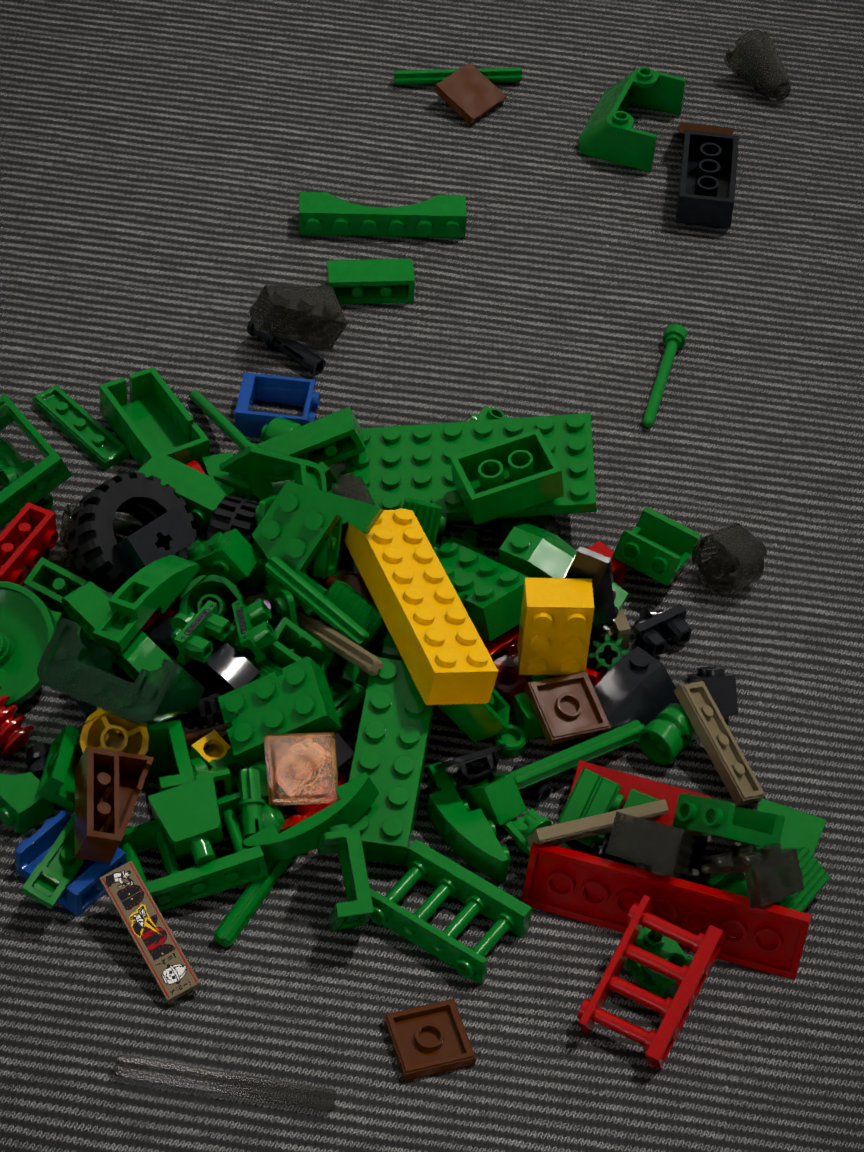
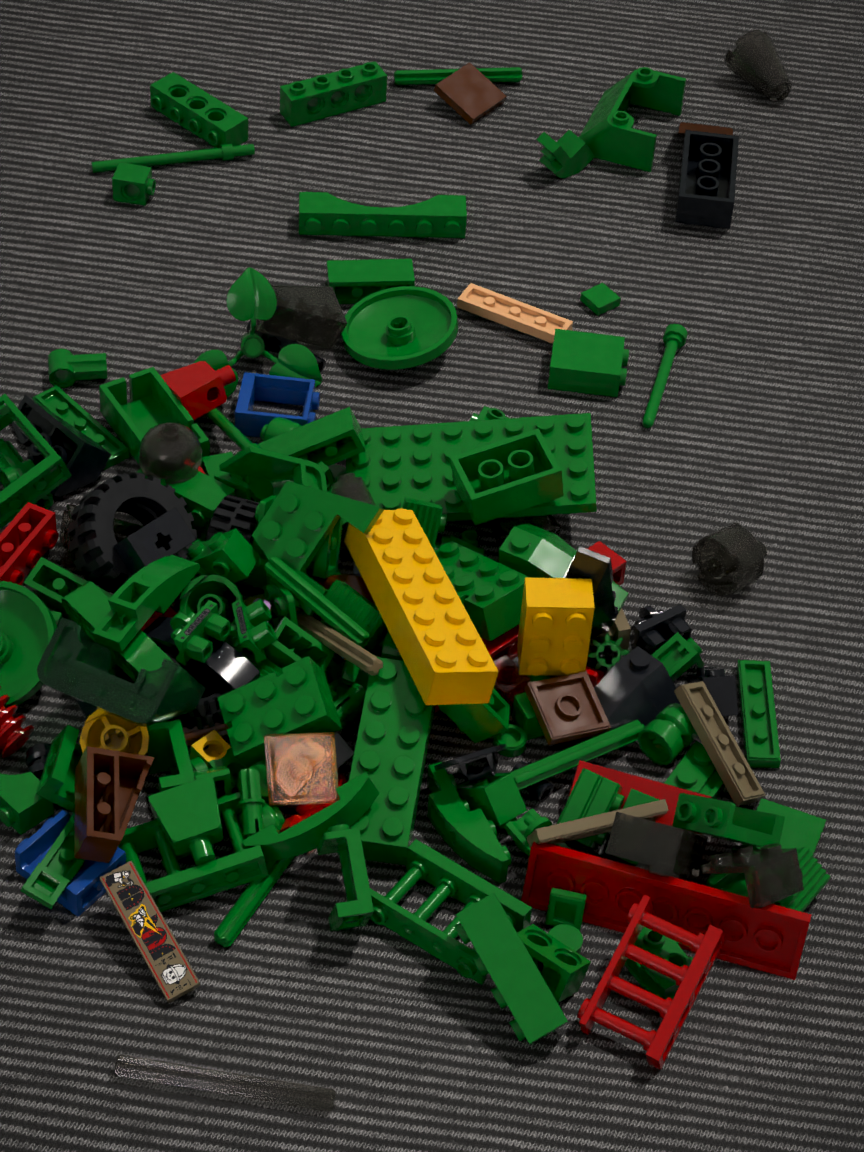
reddish brown tile [383,999,476,1082] -> none
green panel [612,507,702,586] -> none
none -> black wedge [11,395,112,498]
none -> green piece [47,349,107,388]
none -> green bar [91,143,255,173]
none -> green brick [112,162,156,206]
none -> clear smoke cylinder [139,422,202,484]
none -> green brick [150,72,248,148]
none -> red torso [160,361,236,420]
none -> green plant [194,267,322,397]
none -> green brick [280,61,387,127]
none -> green dish [341,286,458,370]
none -> green brick [454,892,569,1045]
none -> light nougat plate [457,283,573,344]
none -> green brick [517,924,591,1003]
none -> green brick [536,130,595,178]
none -> green tile [545,888,587,931]
none -> green brick [548,329,629,397]
none -> green tile [548,924,583,954]
none -> green tile [580,283,621,316]
none -> green bracket [651,632,705,682]
none -> green plate [664,741,725,799]
none -> green tile [736,660,781,768]

